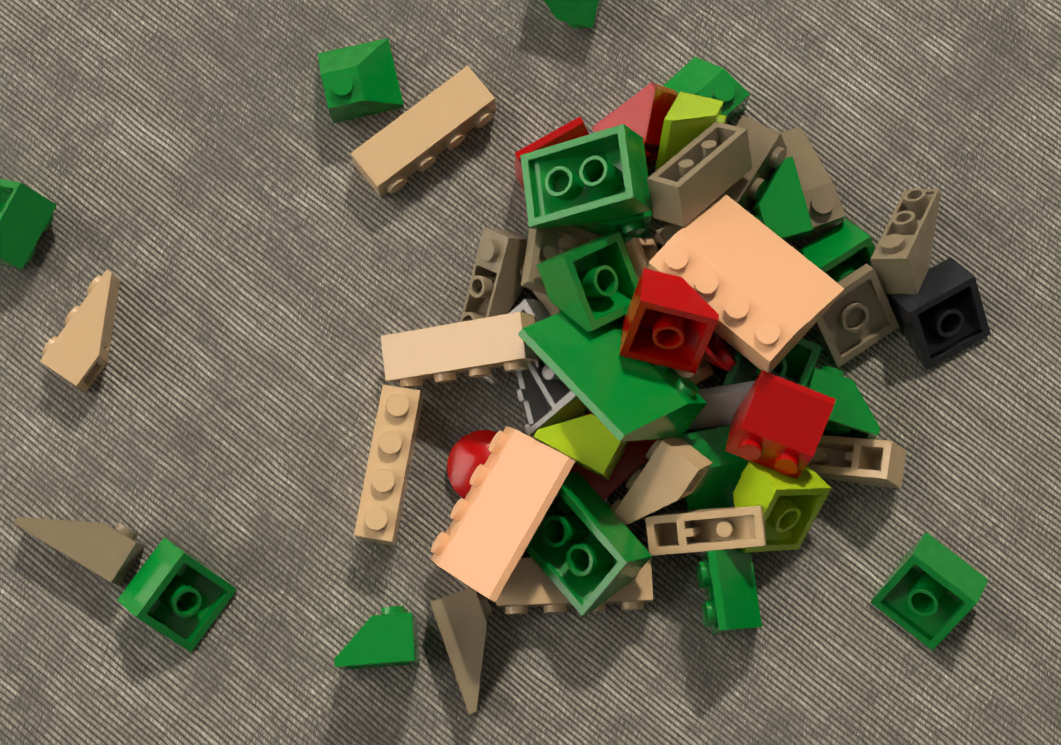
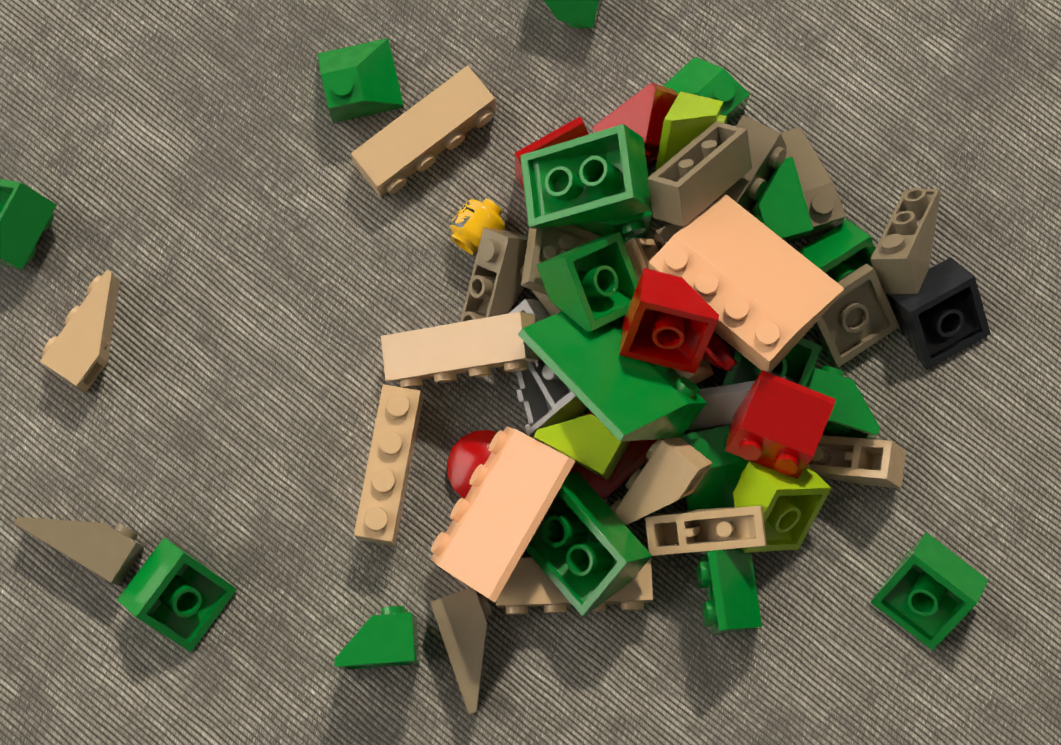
none -> yellow head [450,198,505,255]

